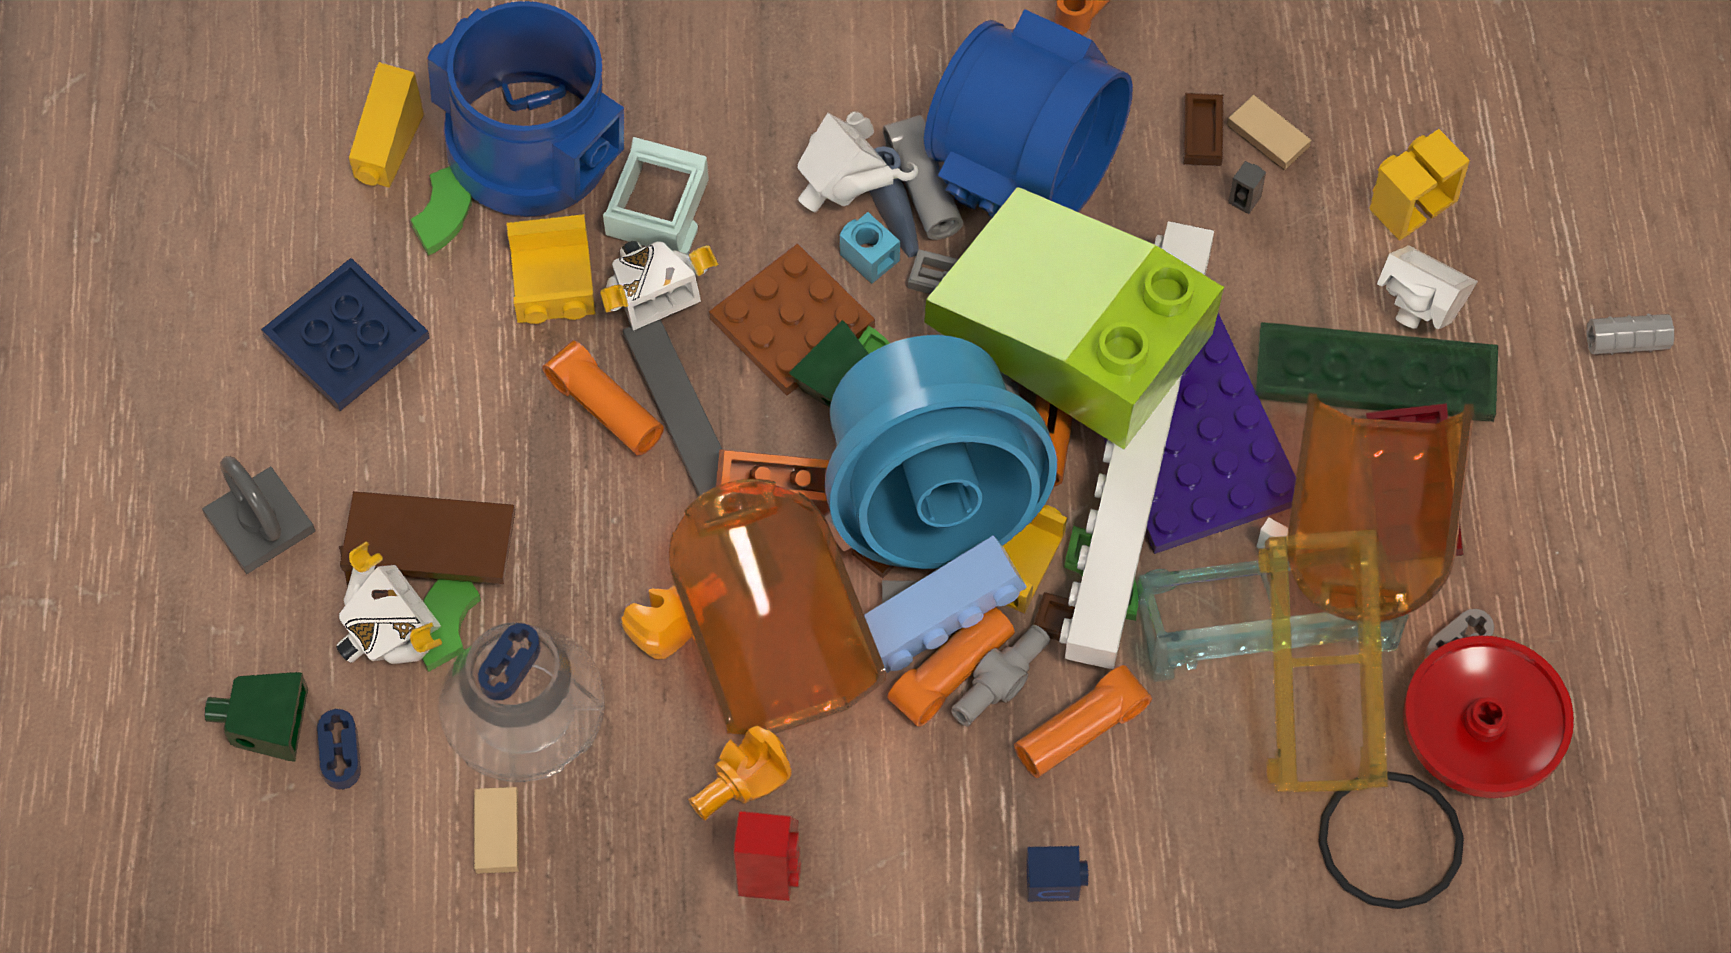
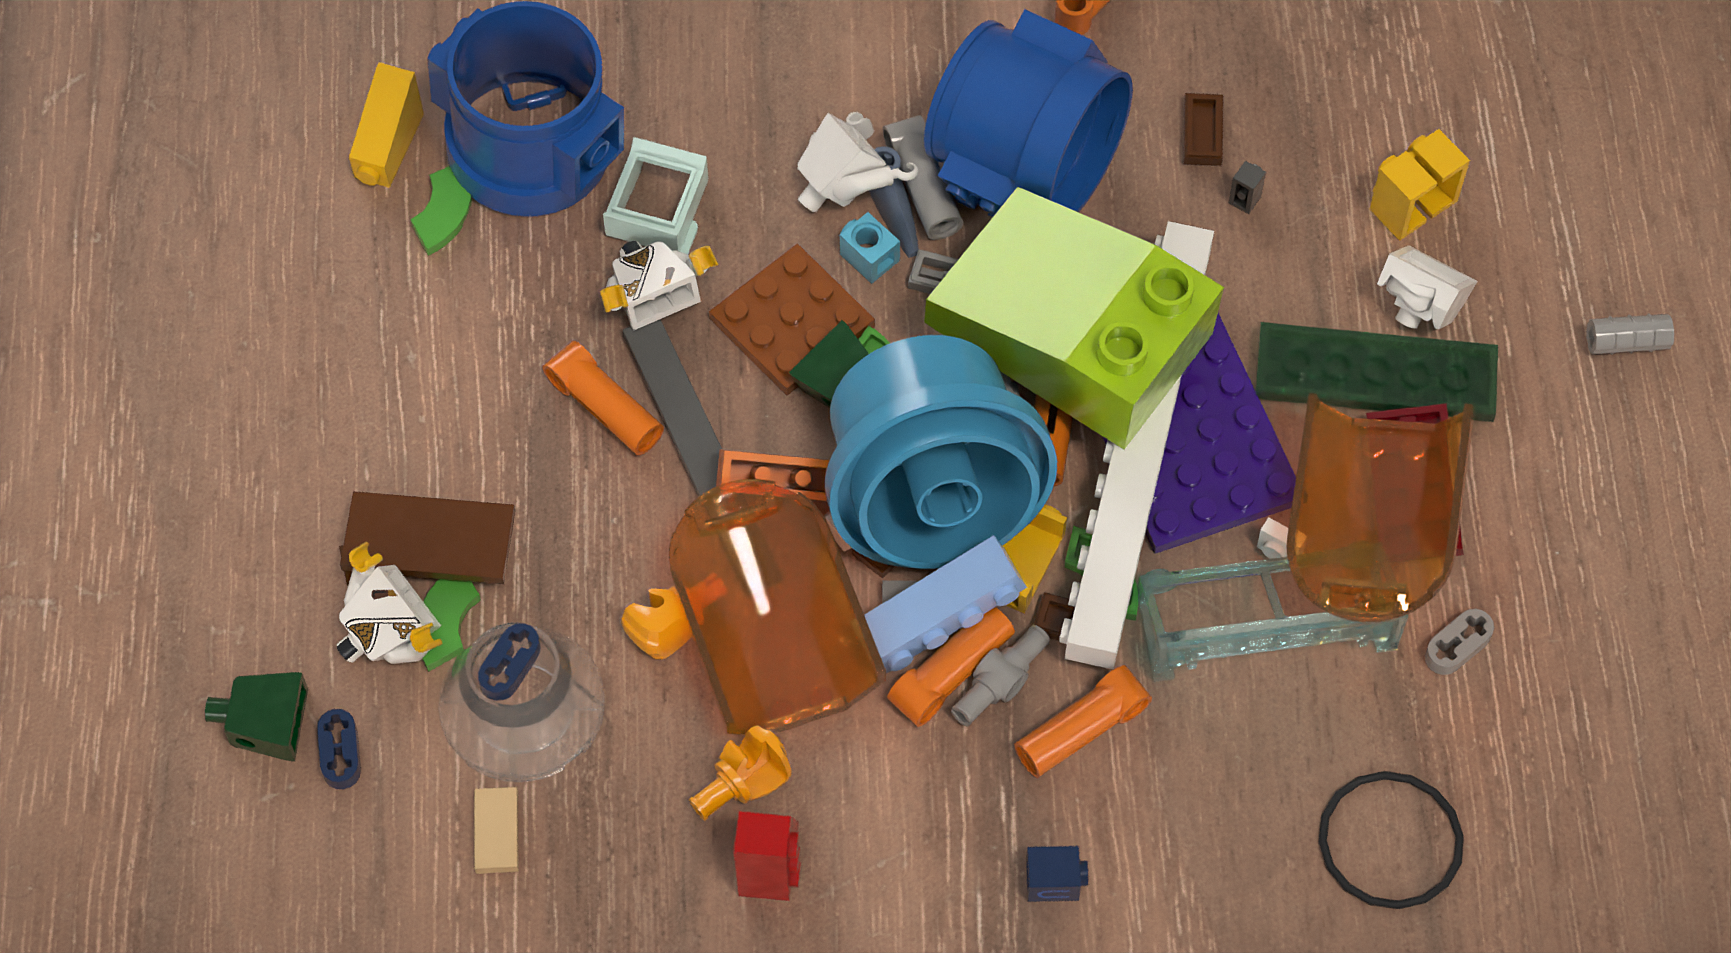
dark grey tile [202,456,316,574] -> none
dark blue plate [261,258,430,411] -> none
yellow panel [507,214,595,324] -> none
tan tile [1227,95,1311,170] -> none
clear yellow windscreen [1258,530,1388,793] -> none
red dish [1403,635,1574,798] -> none

